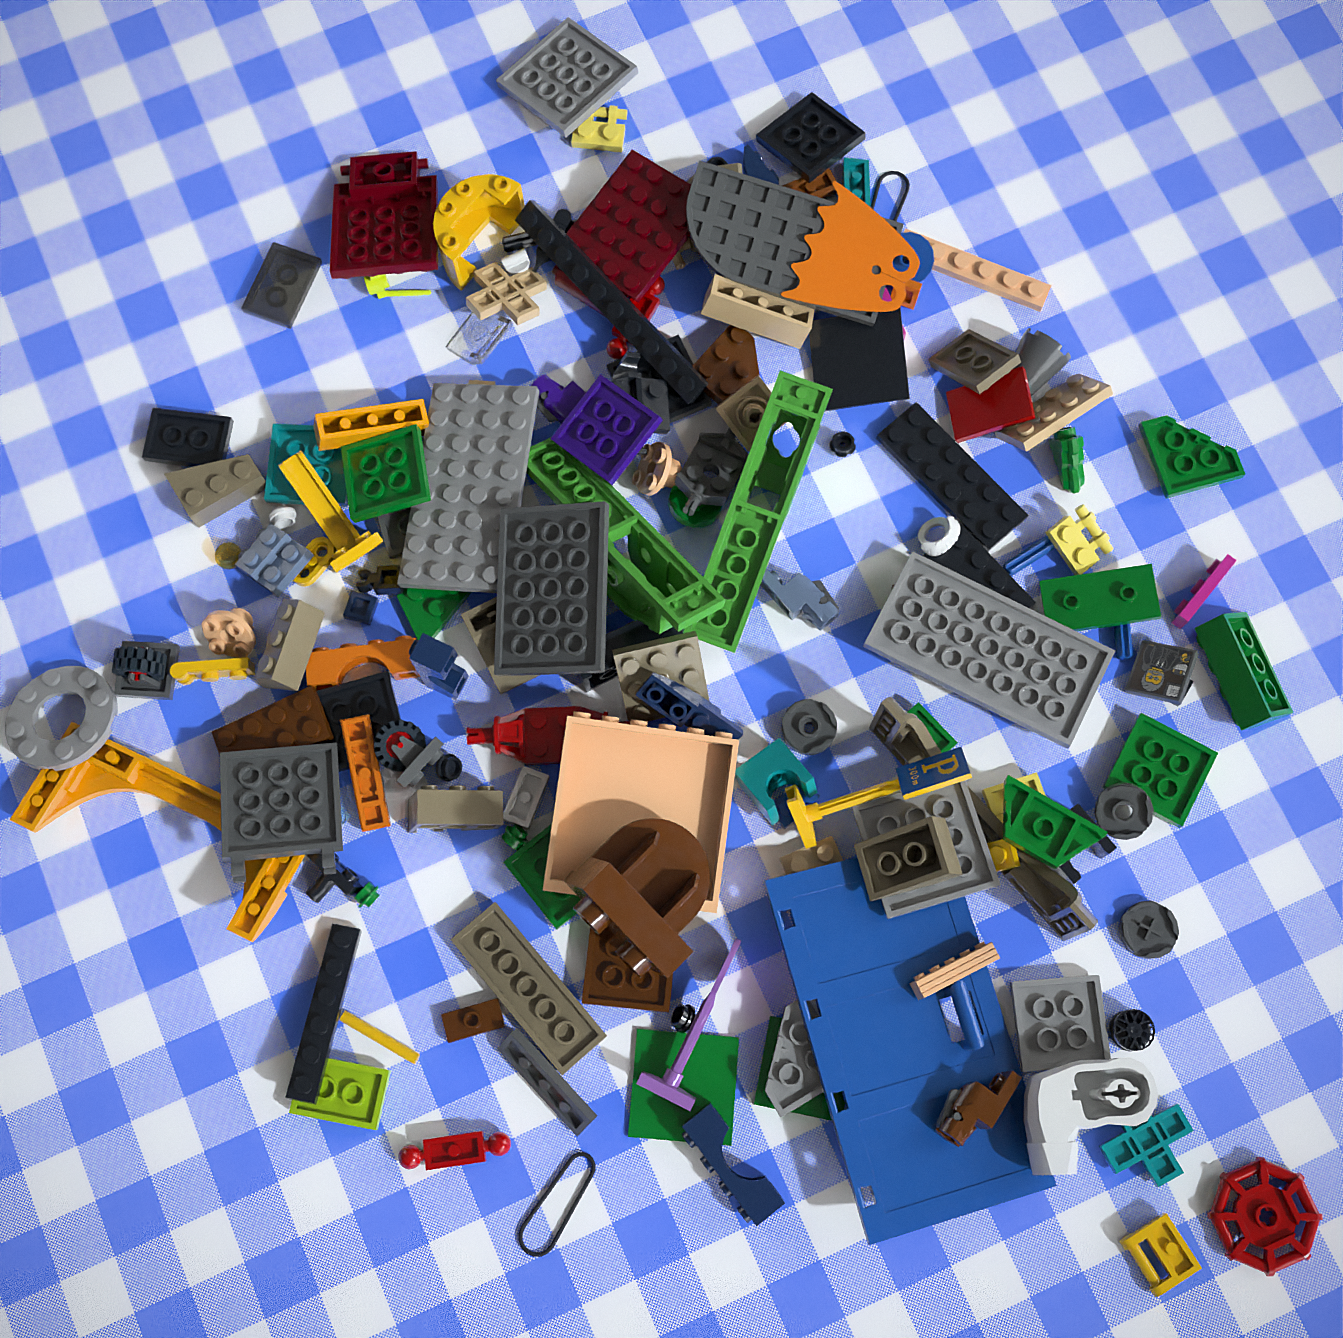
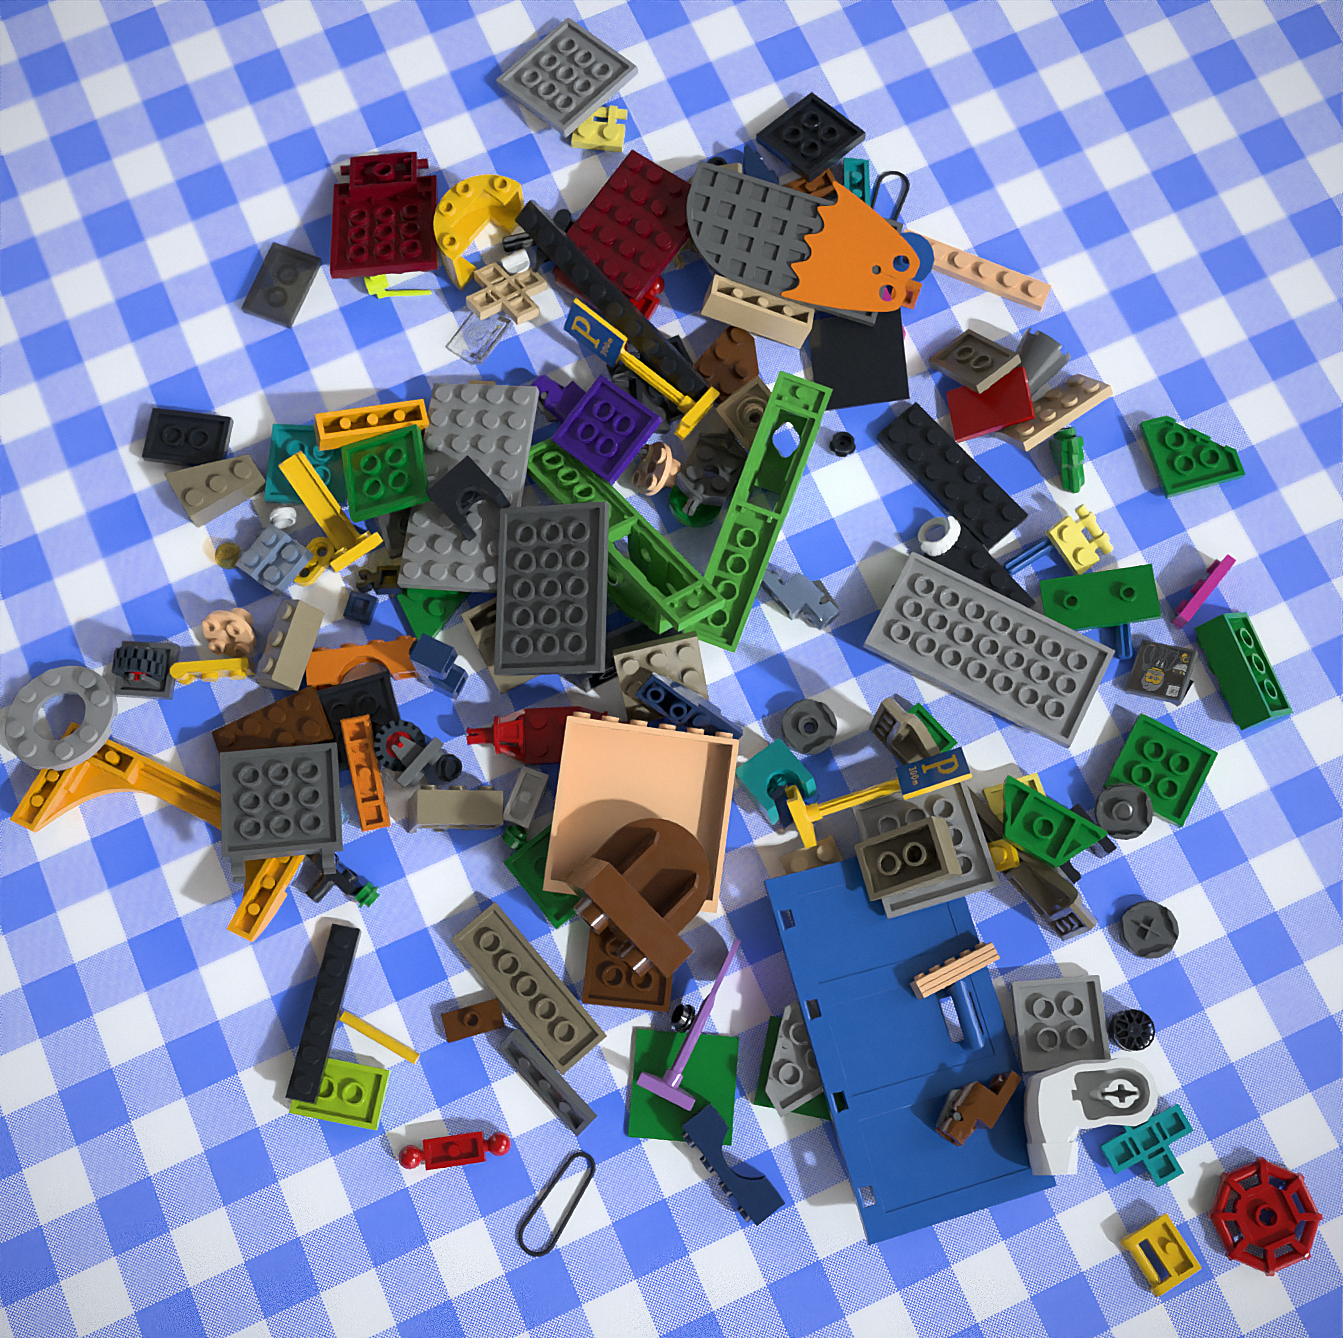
none -> black piece [426,455,511,542]
none -> yellow piece [563,298,720,441]

